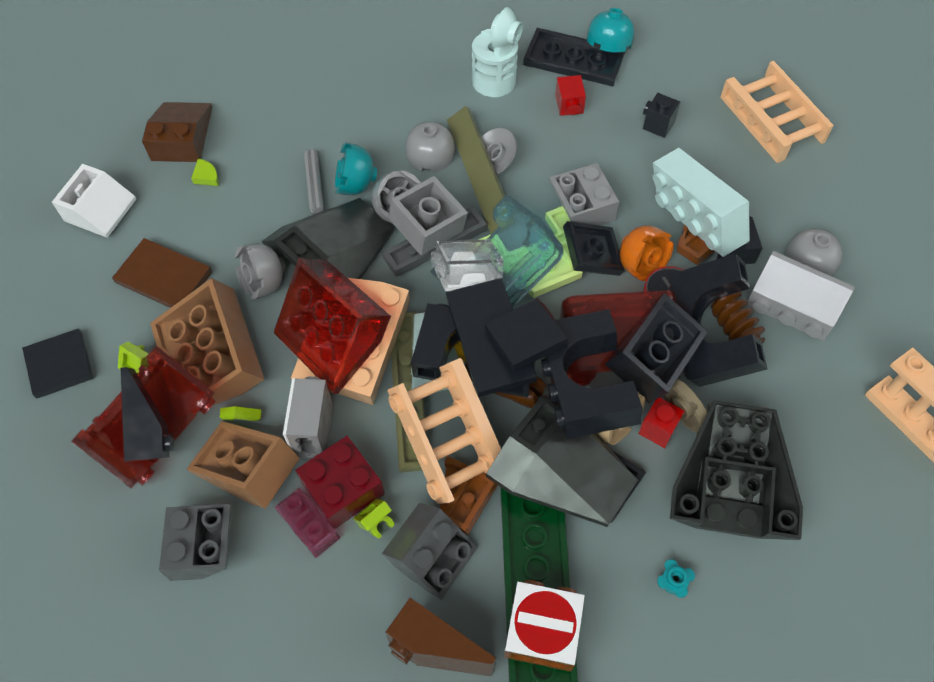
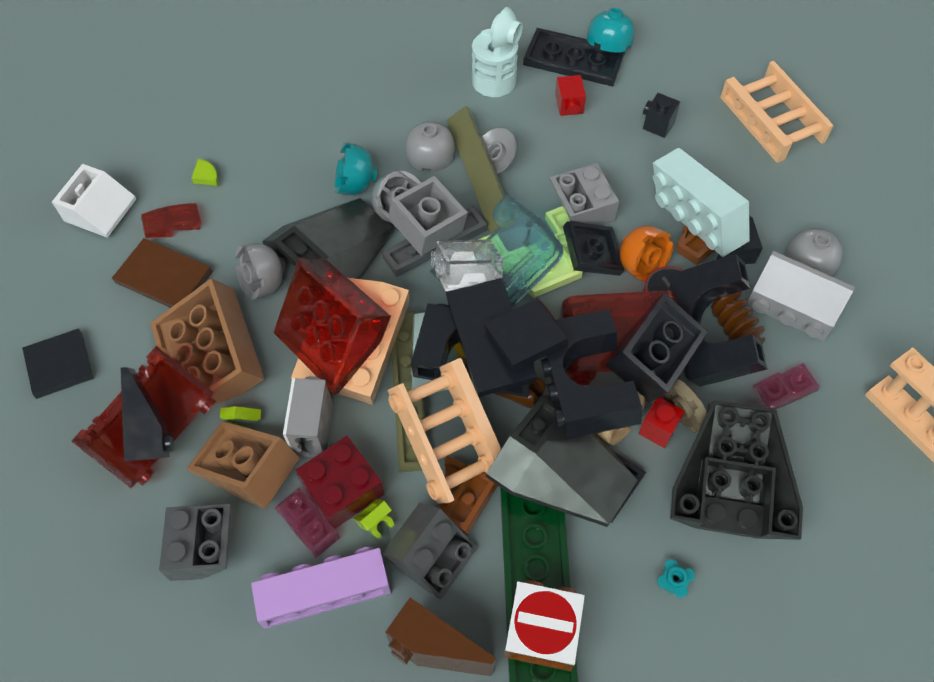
lime tile [118,341,155,380] -> none
reddish brown slope [142,102,212,162] -> none
light grey axle [304,149,324,214] -> none
none -> clear red slope [141,203,201,238]
none -> lavender brick [251,547,391,629]
none -> clear pink slope [753,363,820,409]

